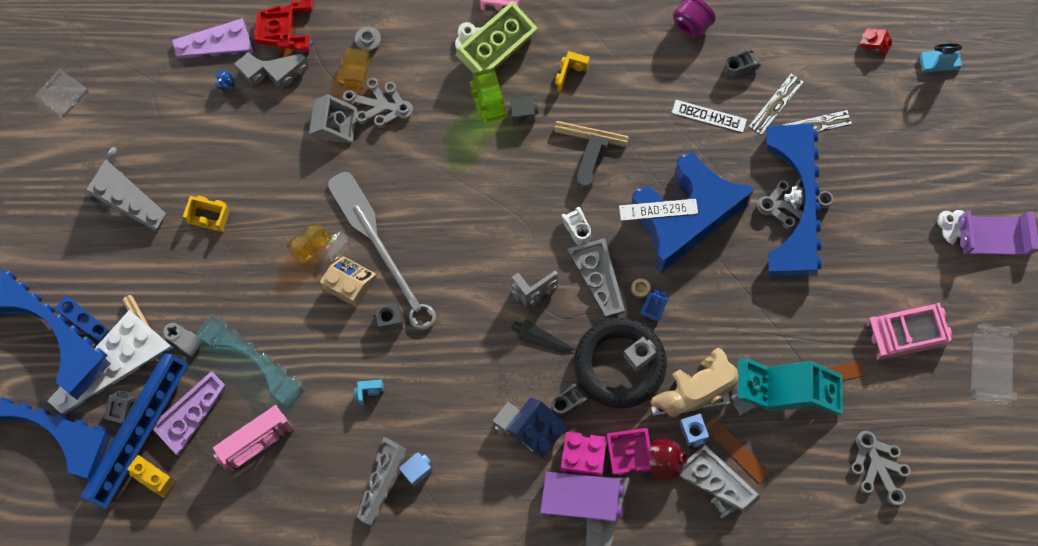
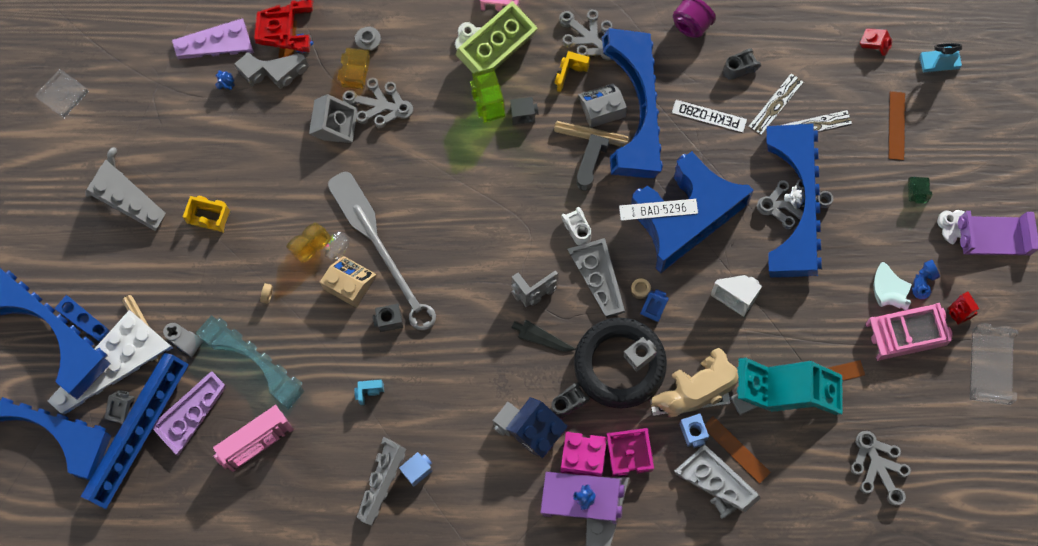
yellow window [128,455,176,498] -> none
dark red cylinder [649,439,687,481] -> none
none -> tan tile [260,283,273,304]
none -> light grey plant [559,9,612,61]
none -> blue plant [573,484,596,510]
none -> light grey slope [578,83,627,128]
none -> blue arch [602,28,663,179]
none -> white slope [711,275,762,317]
none -> light aqua arm [874,262,912,310]
none -> dark orange sticker [889,91,905,160]
none -> clear green bracket [908,177,933,204]
none -> blue arm [912,260,940,299]
none -> red plate [948,291,979,325]

